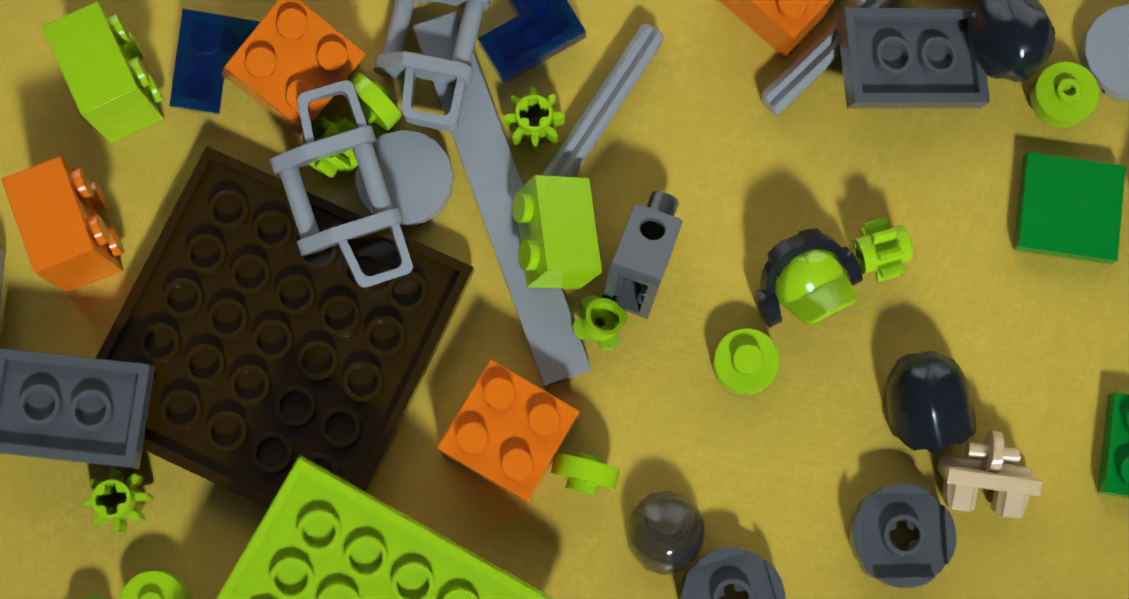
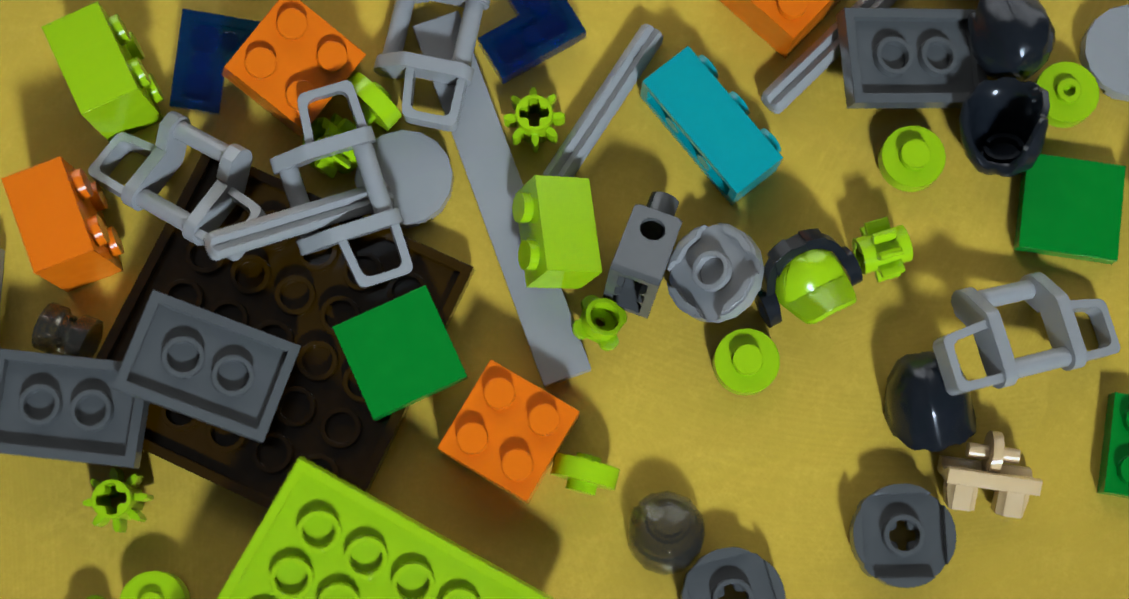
none -> clear smoke wheel [32,302,104,358]
none -> light grey bar [88,111,266,261]
none -> dark grey plate [112,290,301,444]
none -> light grey axle [204,182,394,261]
none -> green tile [333,285,468,421]
none -> teal brick [640,46,783,206]
none -> light grey tile [667,223,764,323]
none -> lime wheel [878,125,946,192]
none -> light grey bar [933,272,1120,396]
none -> black hair [959,76,1050,177]

